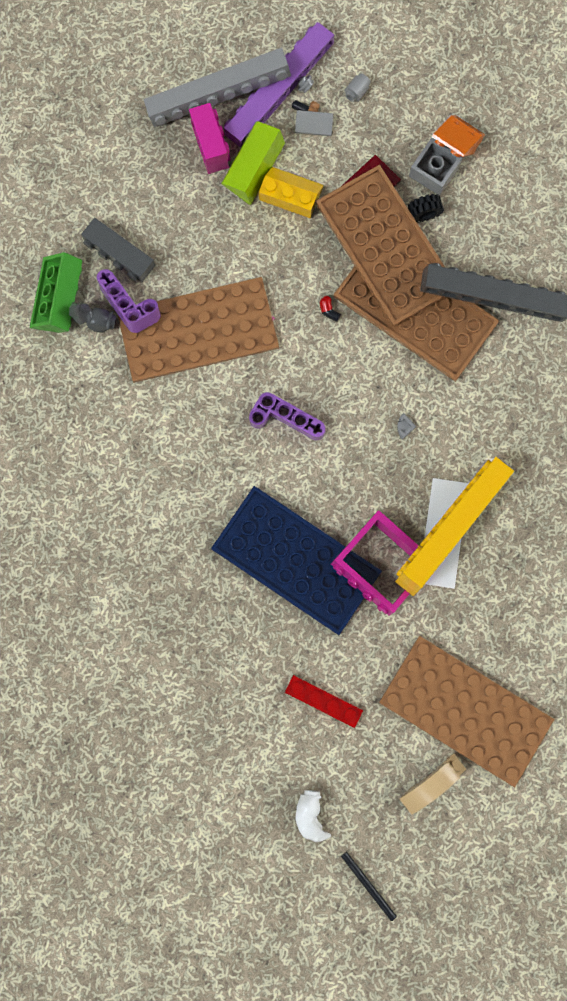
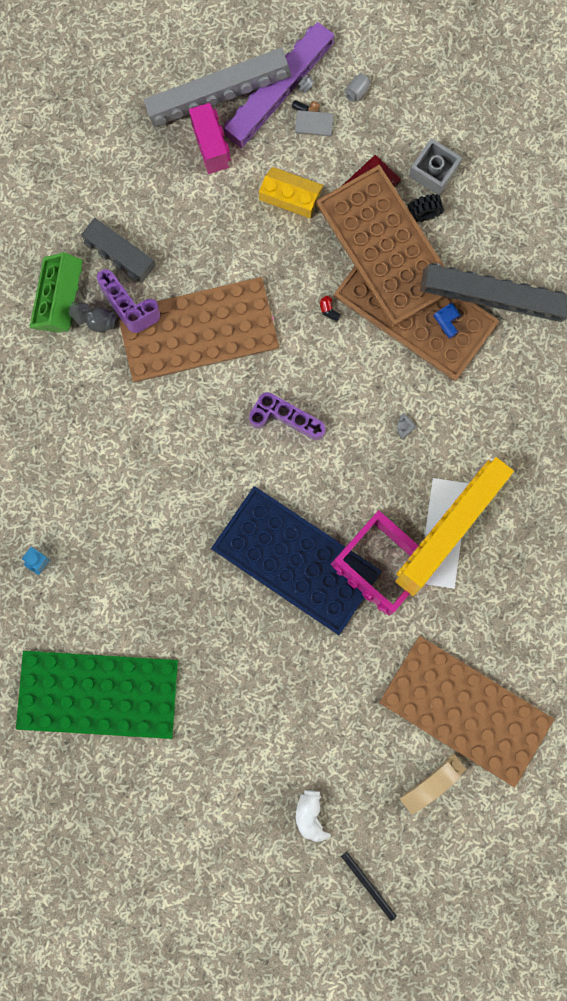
lime slope [221,121,285,205] -> none
red plate [285,675,363,728] -> none
orange slope [432,115,485,158] -> none
none -> green plate [16,651,178,739]
none -> dark azure brick [22,547,50,575]
none -> blue piece [433,302,461,339]

